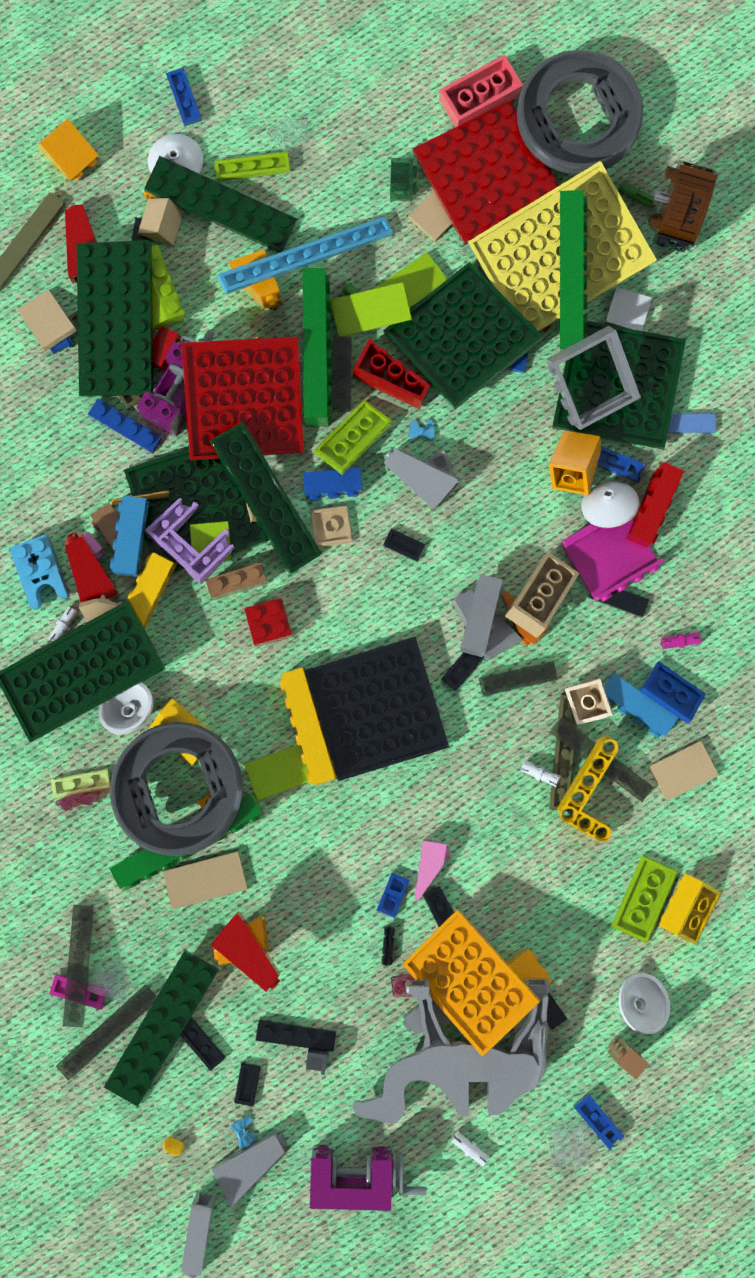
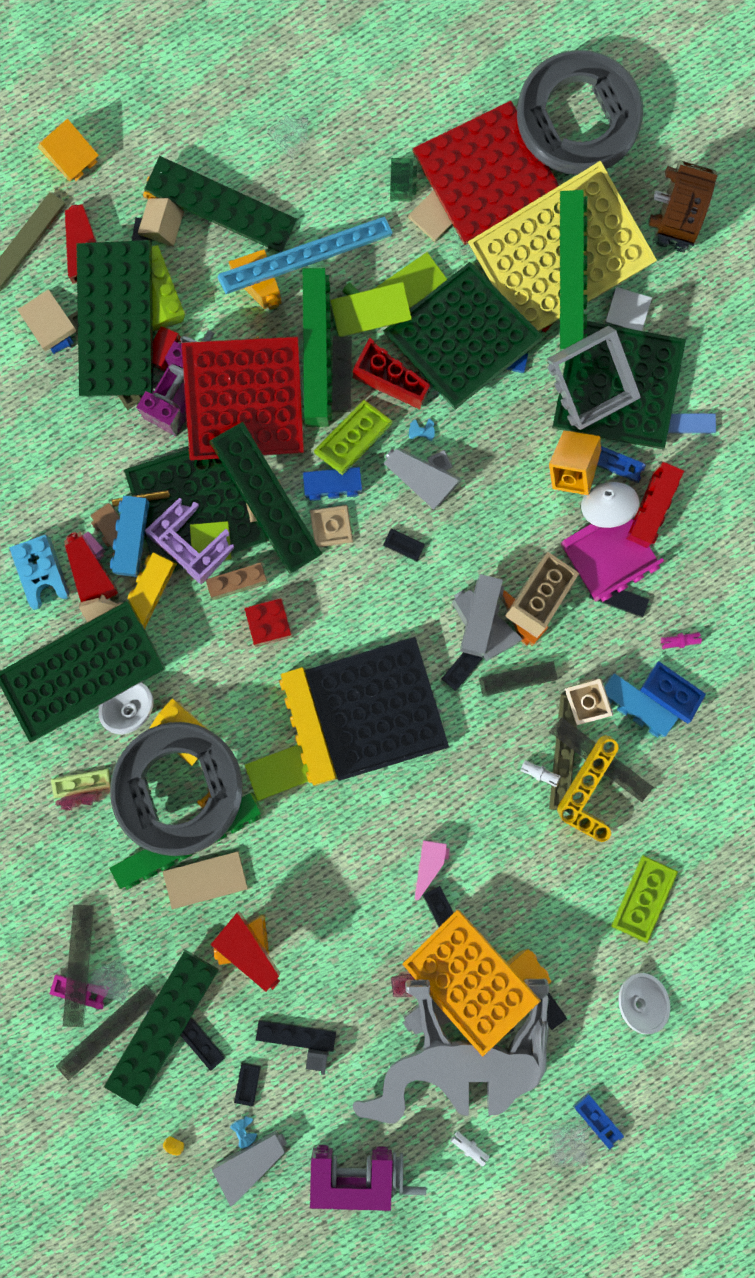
white pin [48,606,79,642] -> none
blue plate [88,398,162,454] -> none
white dish [148,134,204,174] -> none
blue plate [166,68,202,127] -> none
light grey slope [181,1193,216,1277] -> none
lime plate [214,152,290,182] -> none
blue slope [376,873,410,918] -> none
black axle [382,926,395,966] -> none
coral brick [439,54,523,127] -> none
medium nougat brick [607,1036,649,1080] -> none
bright green axle [618,180,654,207] -> none
tan tile [649,740,719,801] -> none
yellow slope [659,873,721,945] -> none

